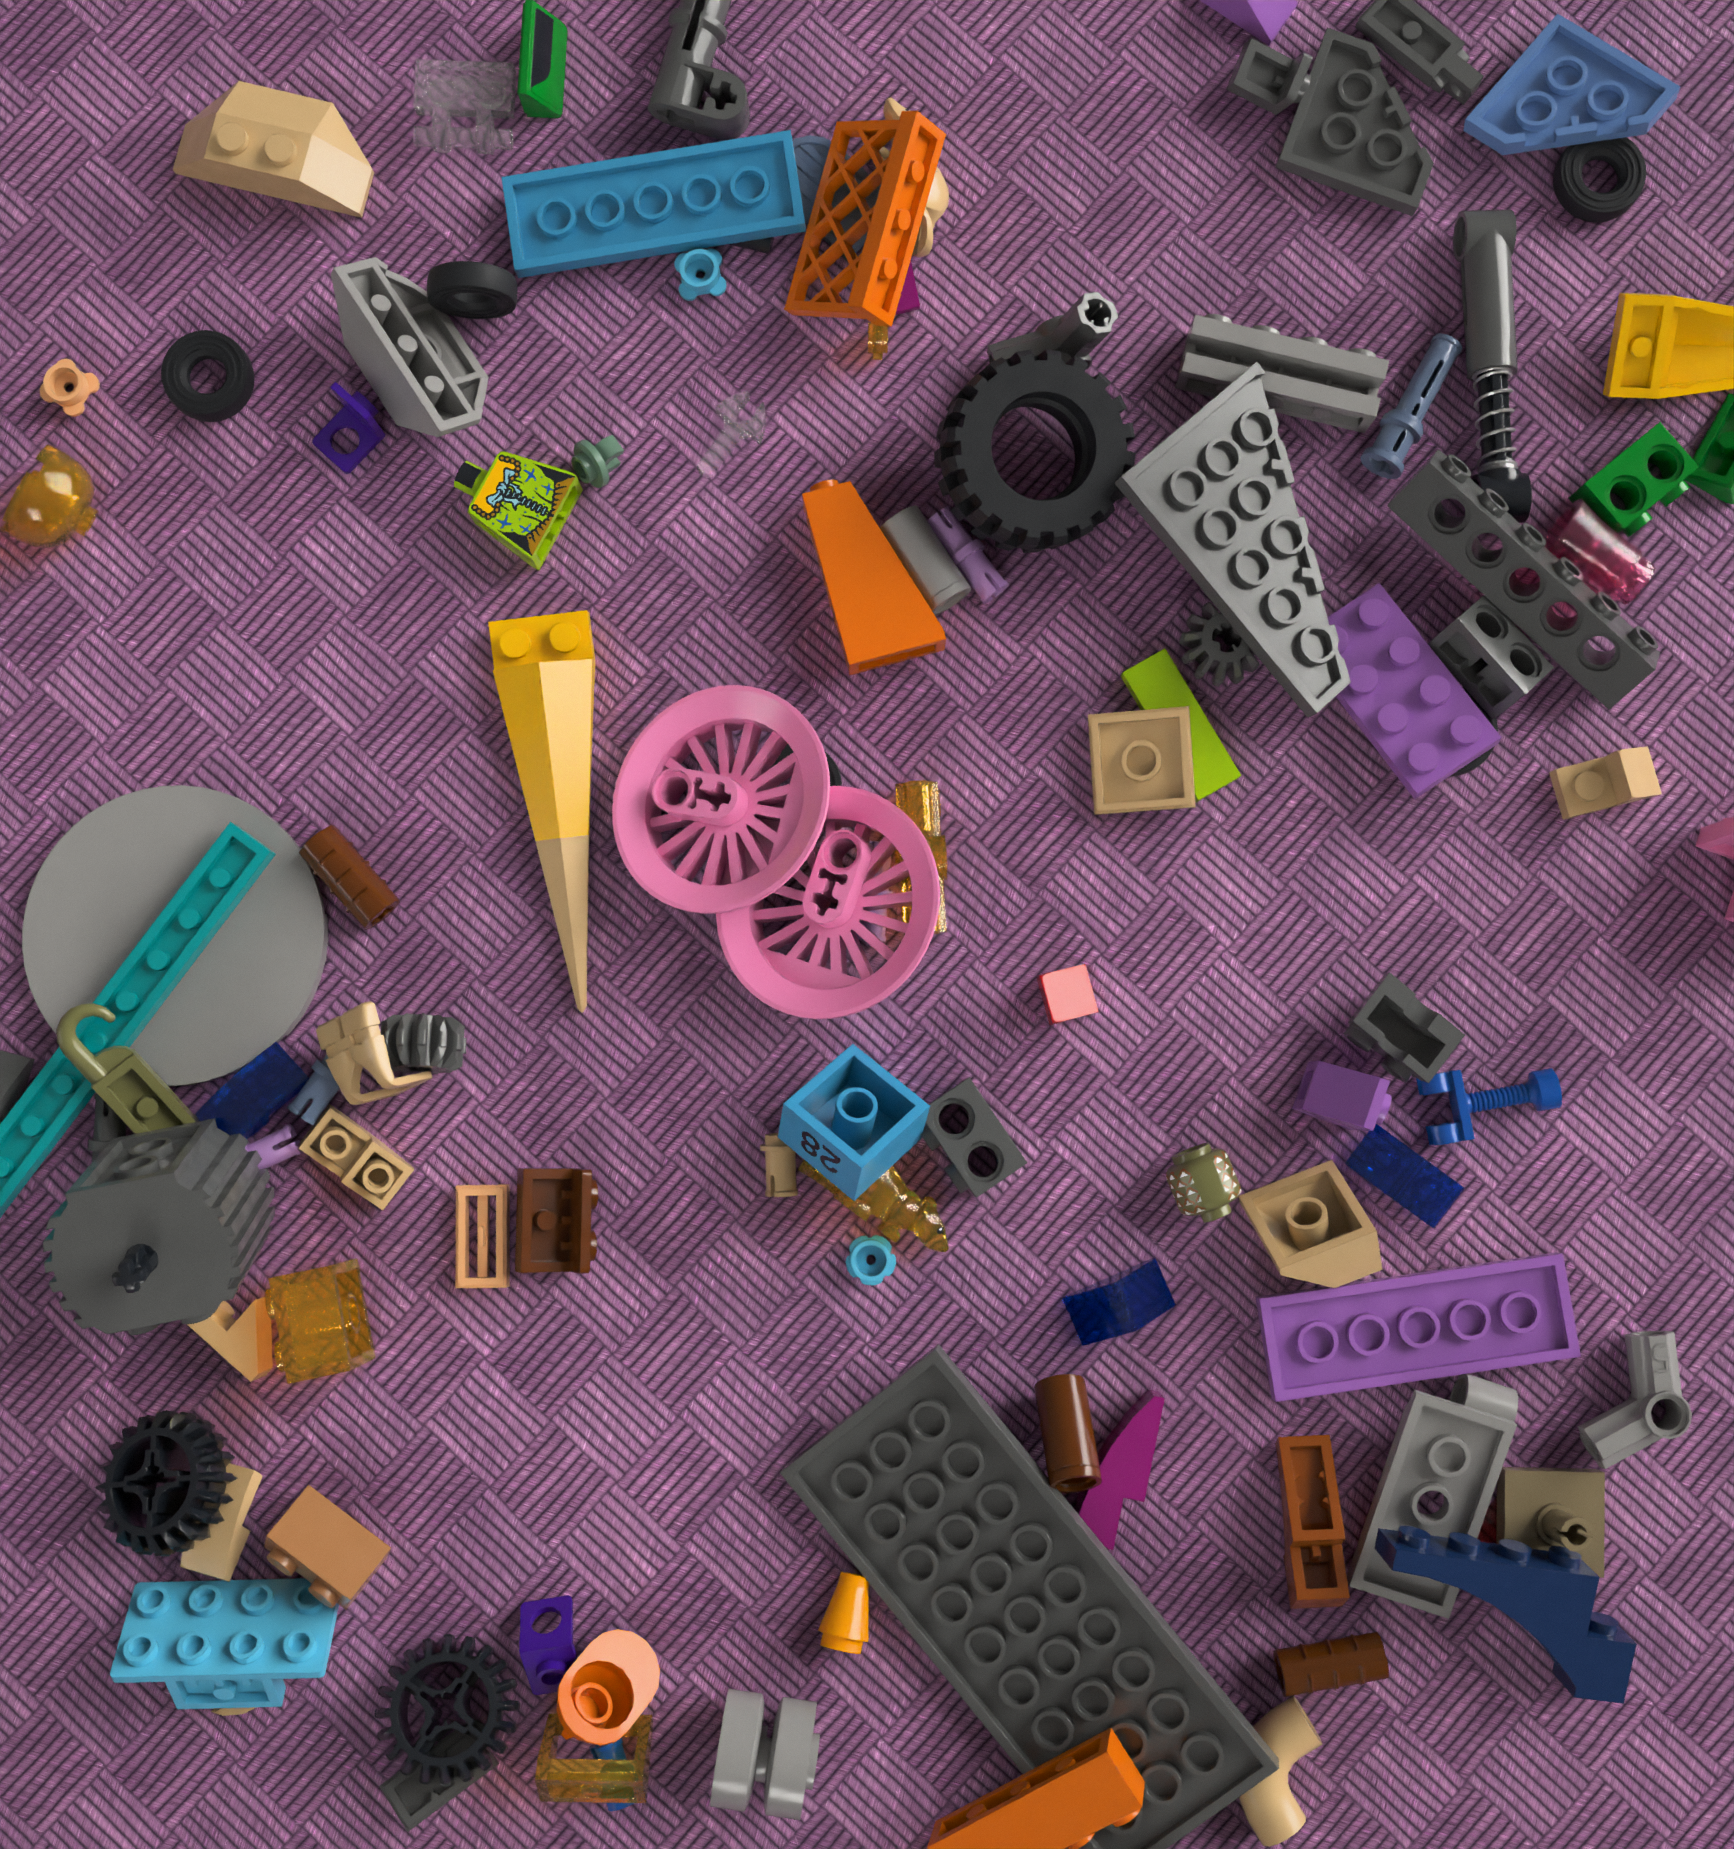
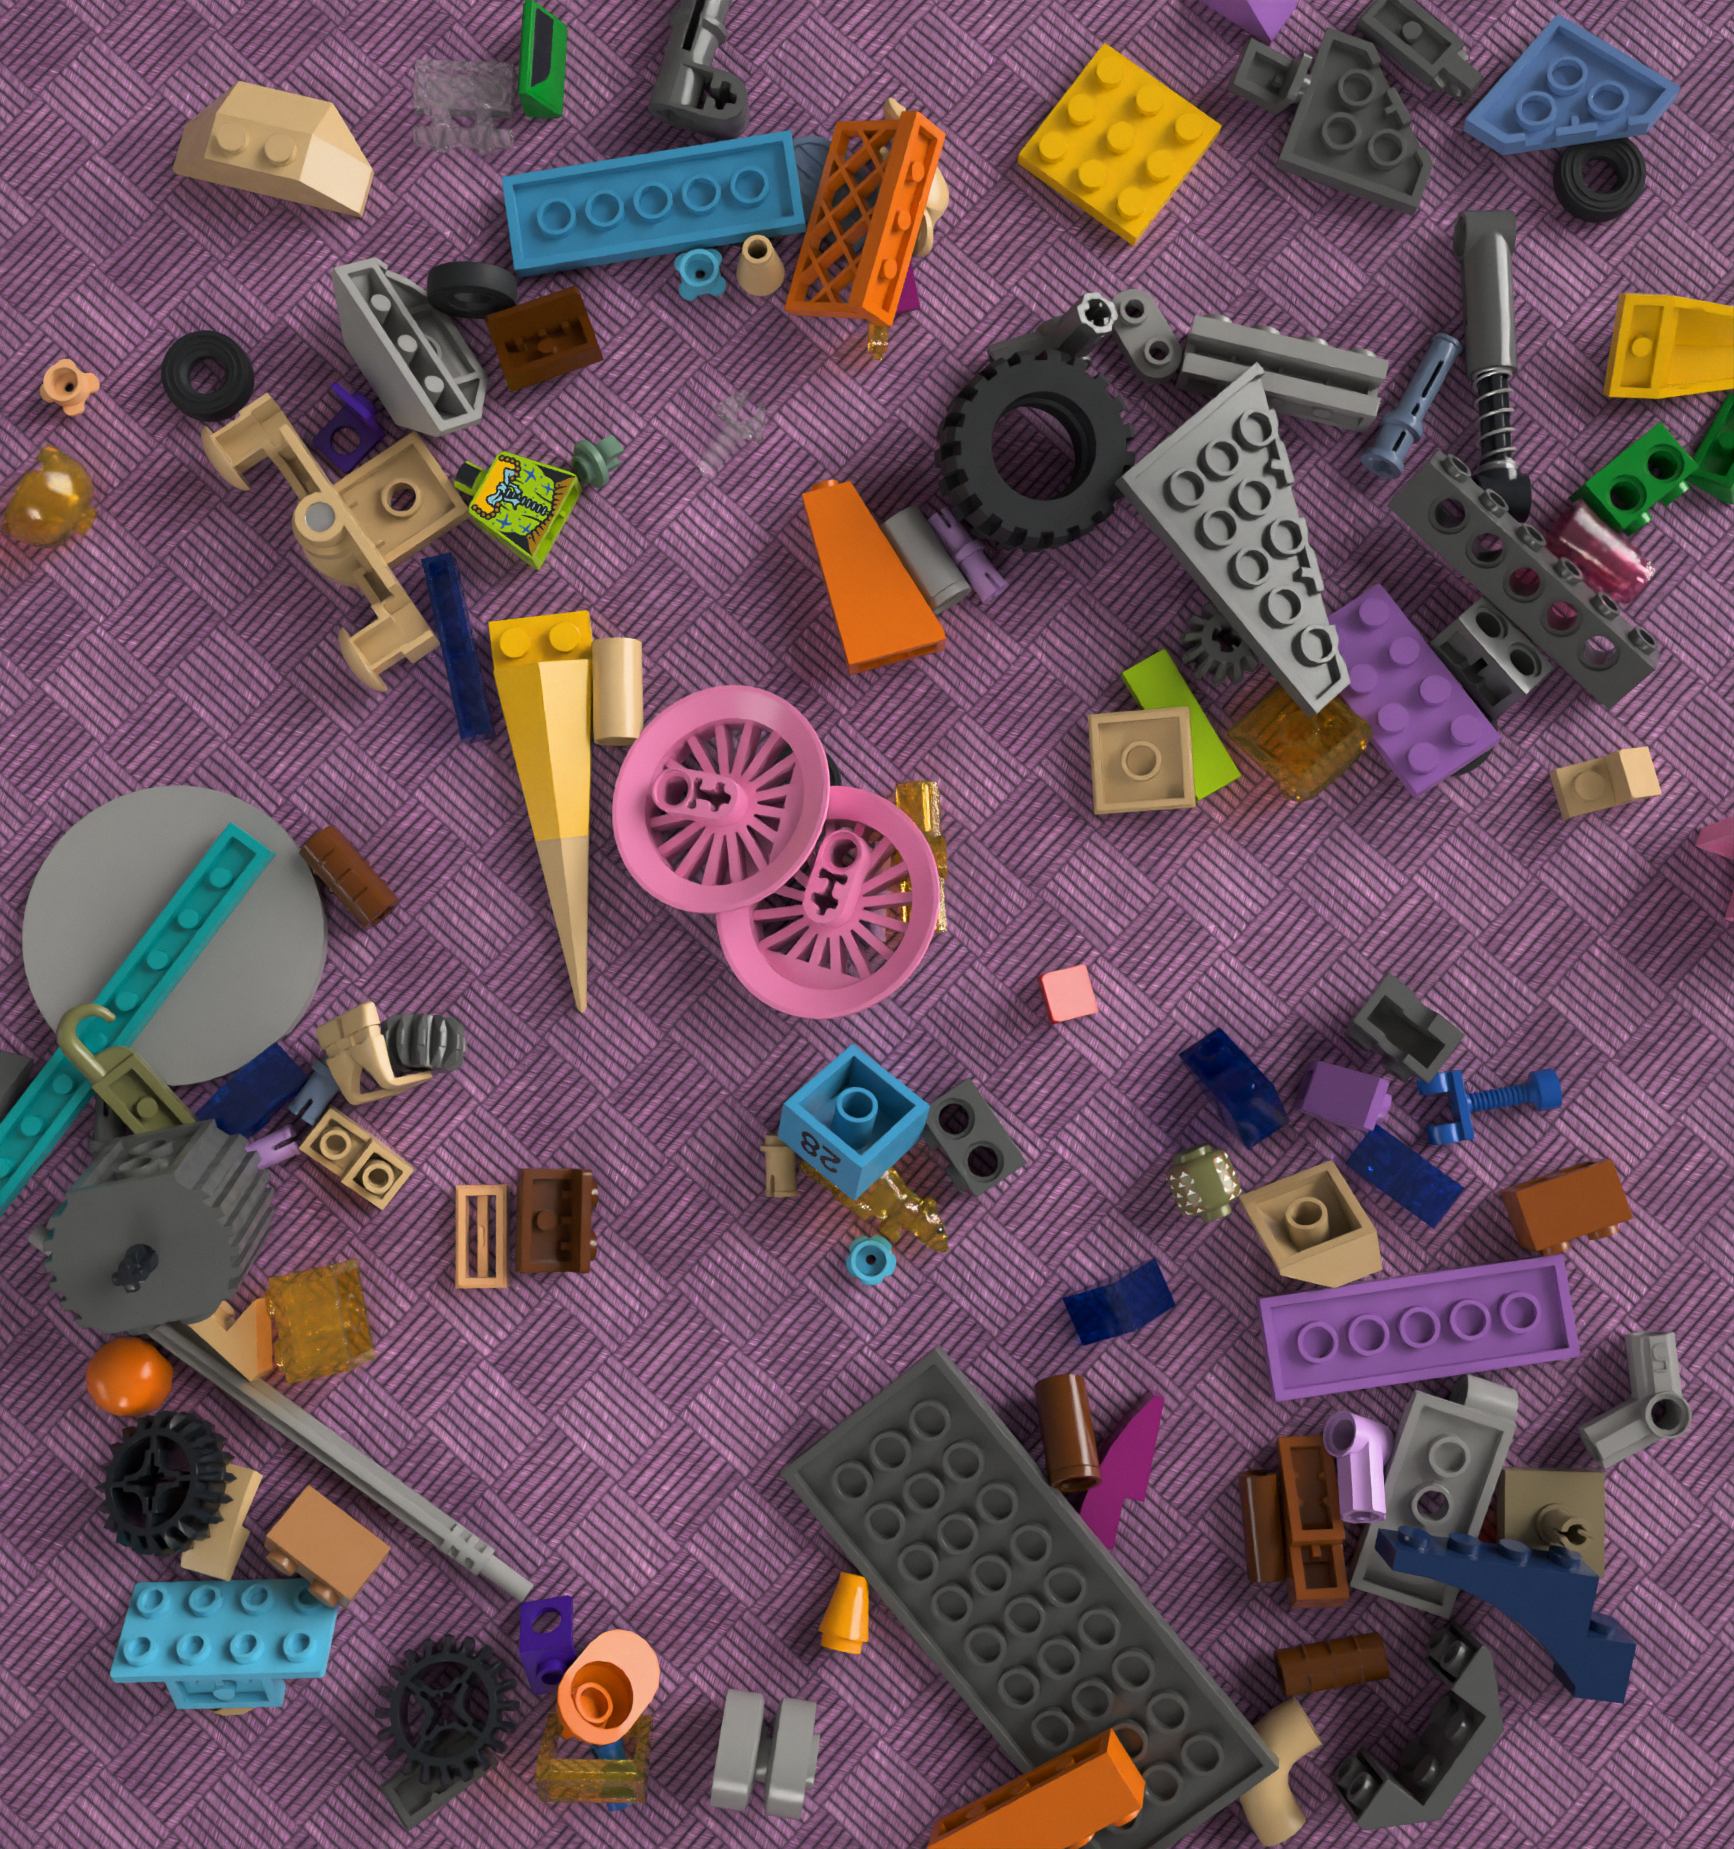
none -> light grey axle [27,1225,534,1603]
none -> orange hair [85,1336,173,1417]
none -> tan piece [201,392,470,692]
none -> clear blue piece [421,552,496,745]
none -> reddish brown bracket [485,286,604,392]
none -> tan pin [592,637,644,746]
none -> tan cone [736,235,785,296]
none -> yellow plate [1017,42,1222,246]
none -> light grey plate [1111,289,1182,385]
none -> clear blue slope [1178,1027,1290,1150]
none -> clear yellow slope [1227,685,1373,802]
none -> reddish brown piece [1238,1469,1287,1583]
none -> lavender piece [1323,1410,1394,1524]
none -> dark grey slope [1332,1619,1504,1831]
none -> dark orange brick [1500,1158,1634,1256]

